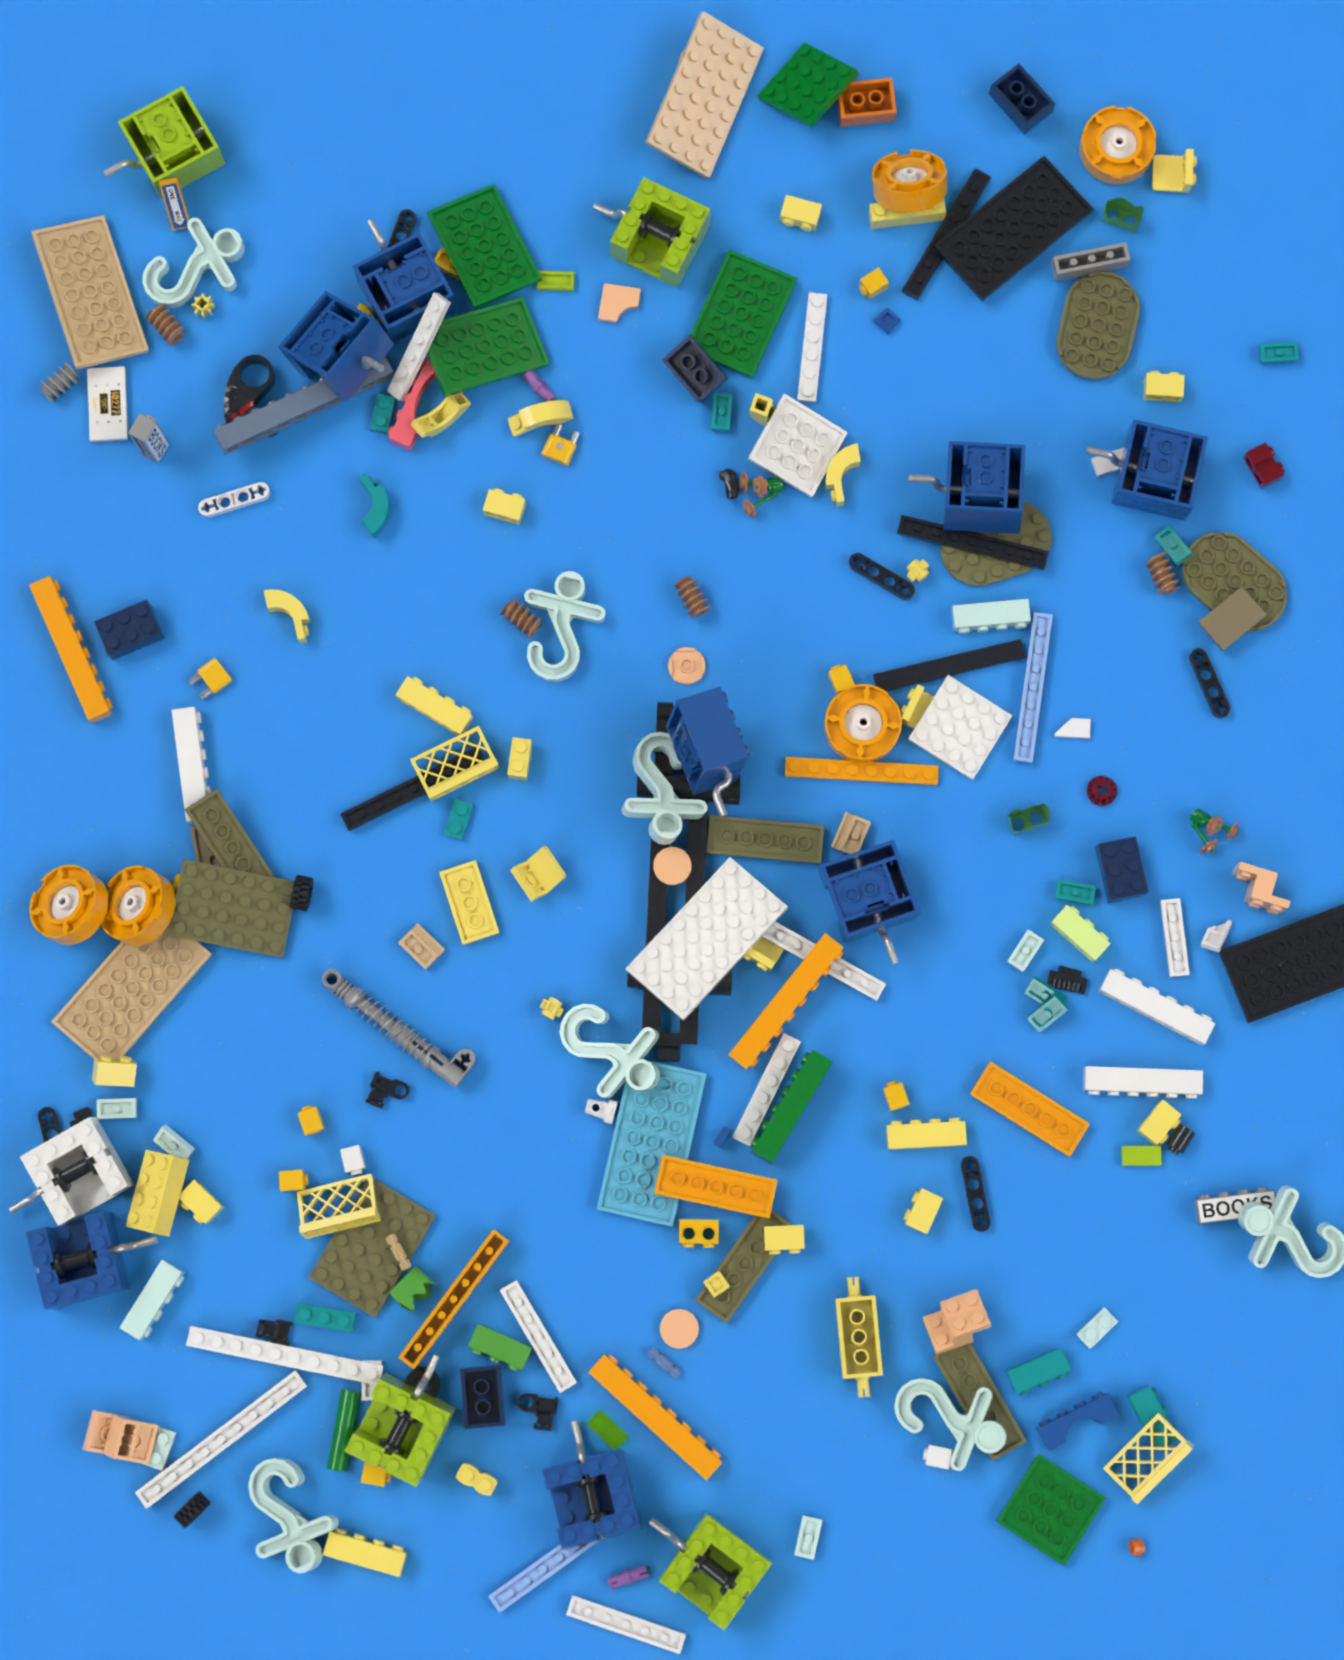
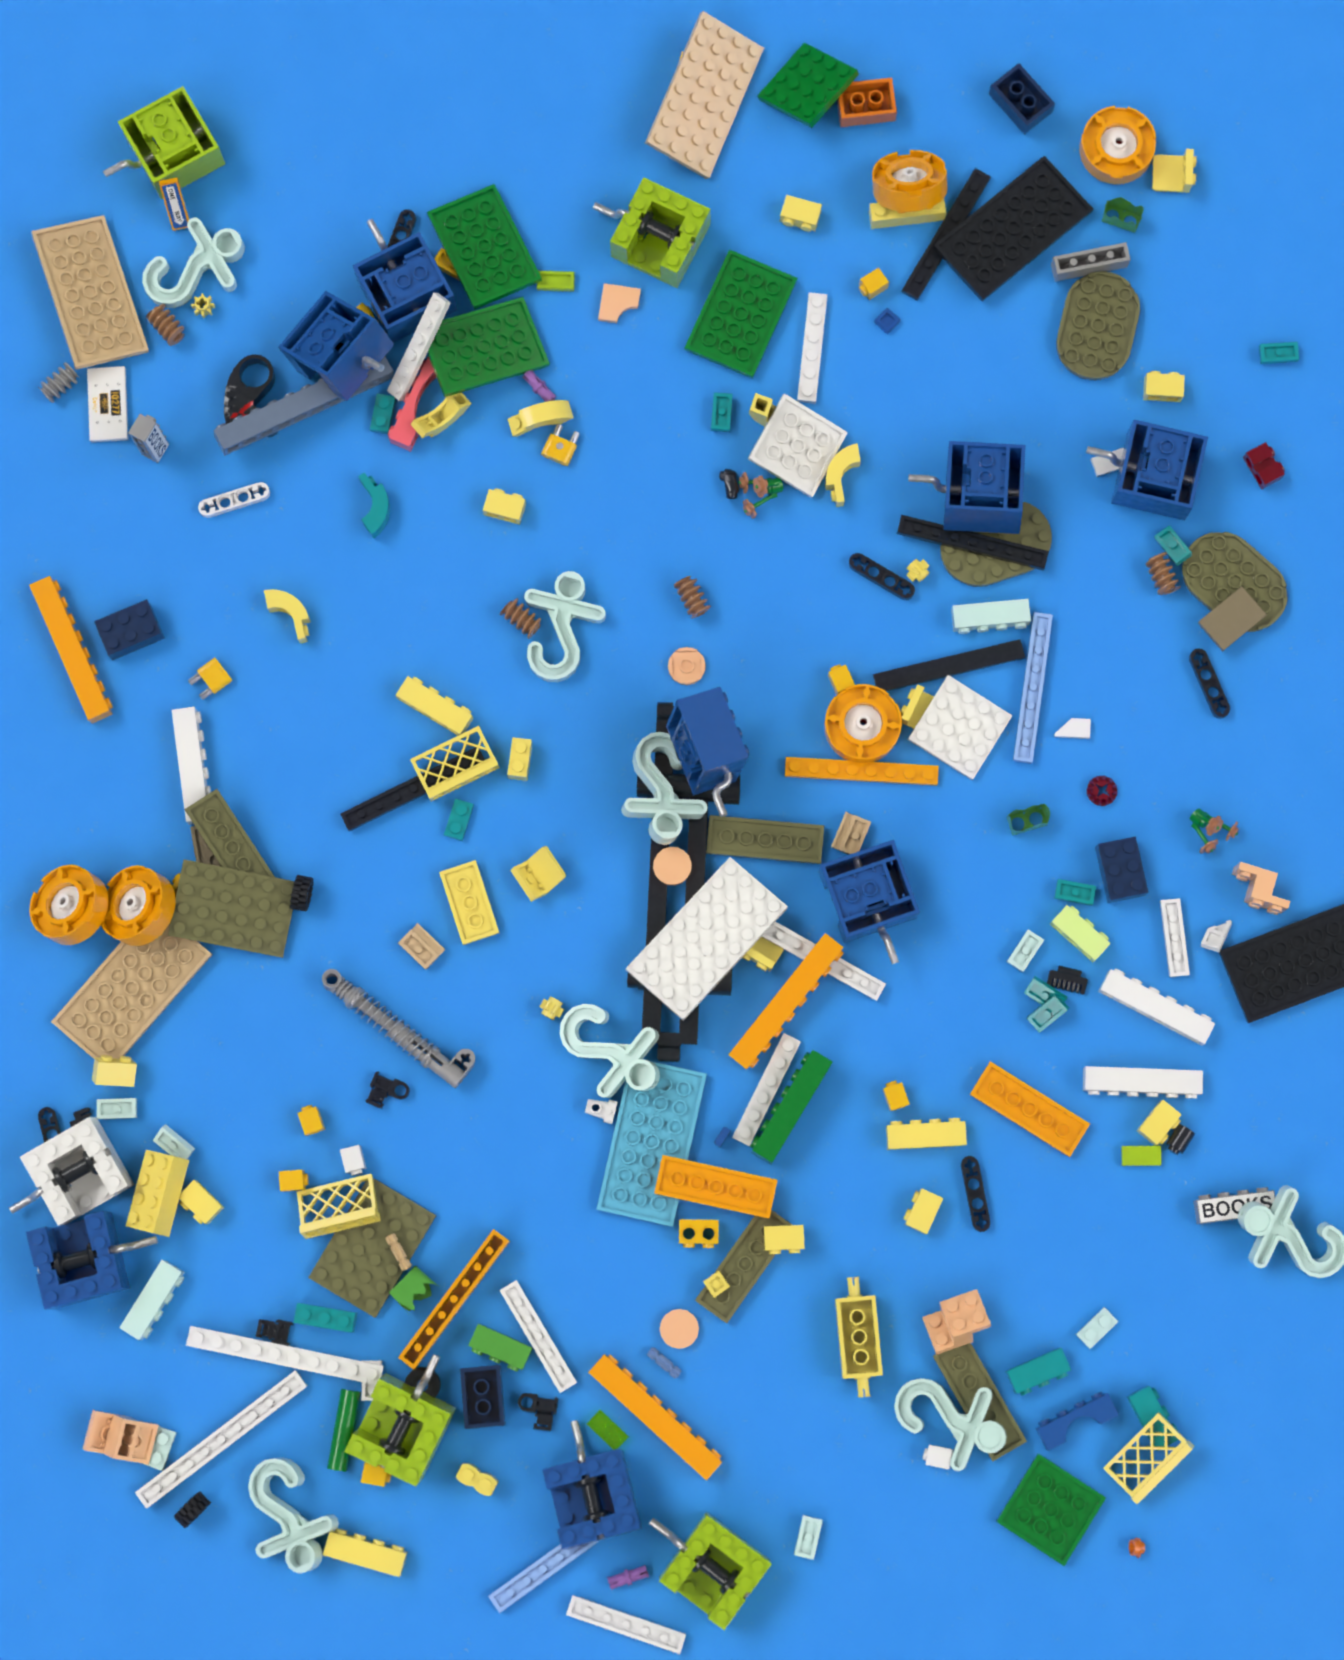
dark blue brick [662,335,729,403] -> none

